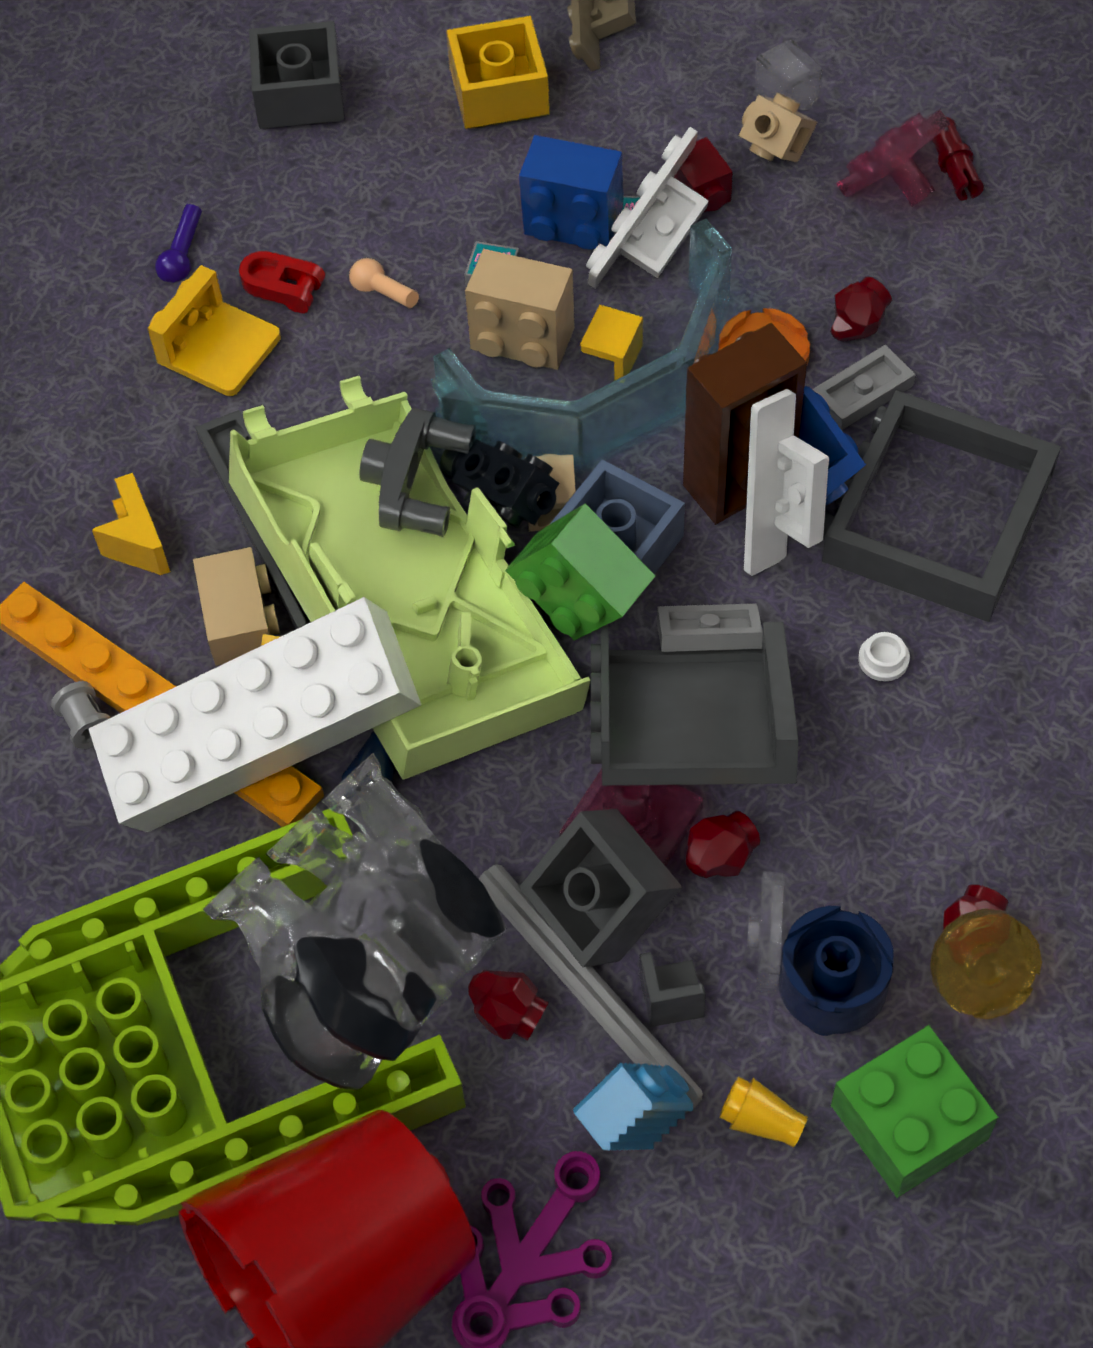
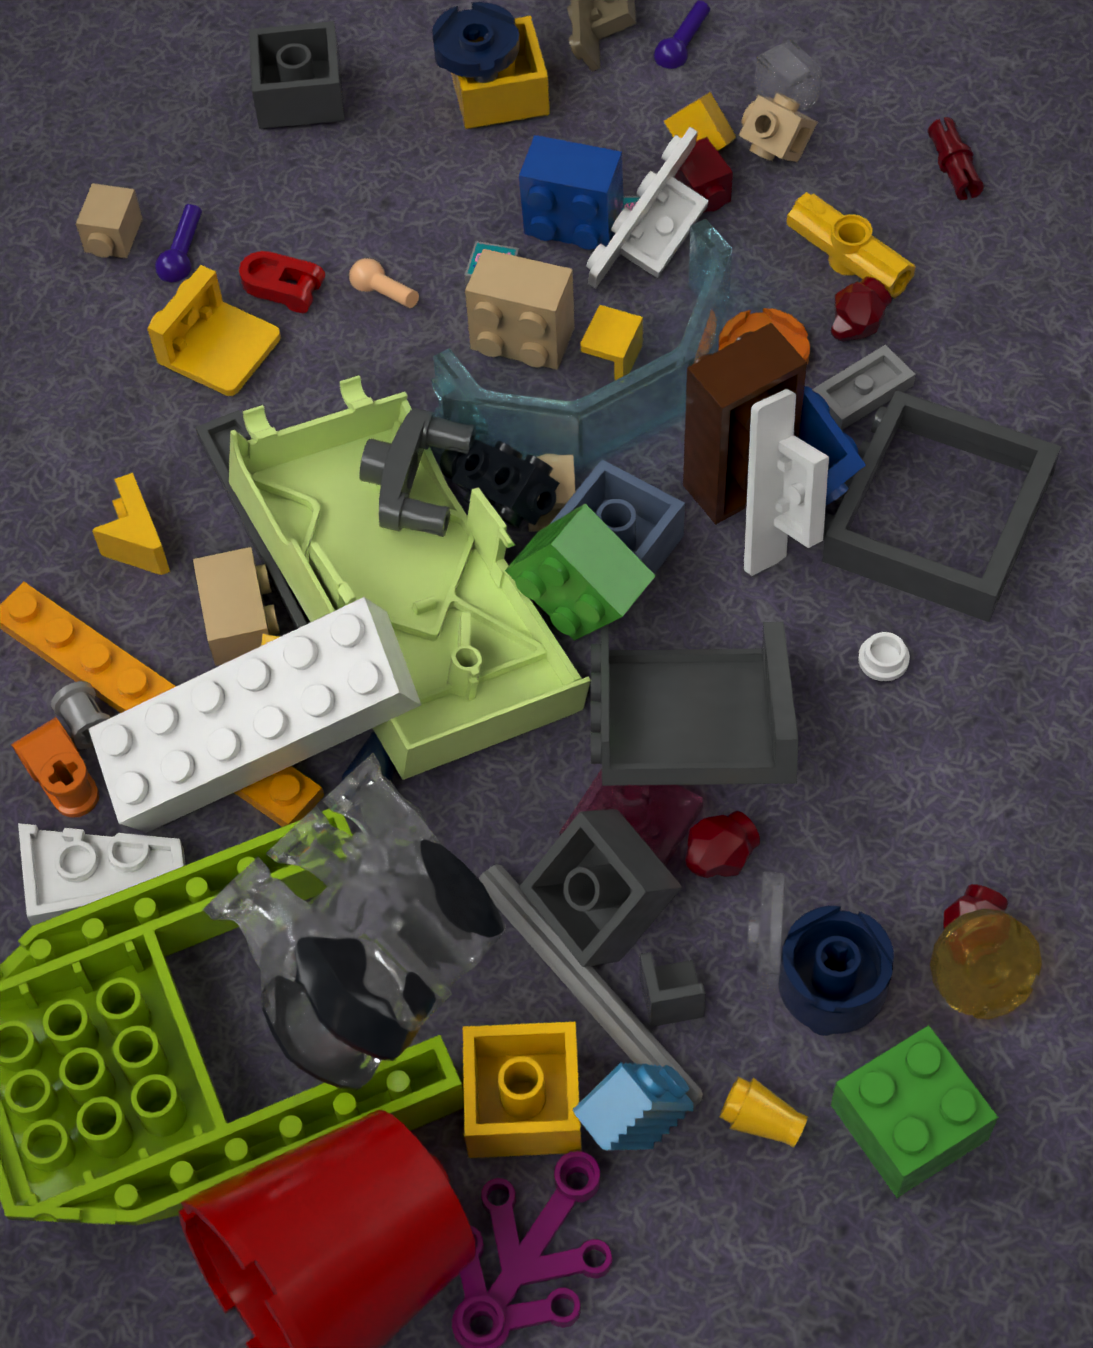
dark red rock [468,970,549,1041] -> none
light grey plate [657,603,763,652] -> none
clear pink plate [836,109,950,207] -> none
none -> orange piece [11,717,99,818]
none -> white wing [18,823,186,926]
none -> tan brick [76,183,142,258]
none -> dark blue plate [432,2,520,83]
none -> yellow brick [463,1021,582,1158]
none -> dark purple bar [654,0,711,69]
none -> yellow panel [664,92,736,151]
none -> yellow piece [787,192,915,299]

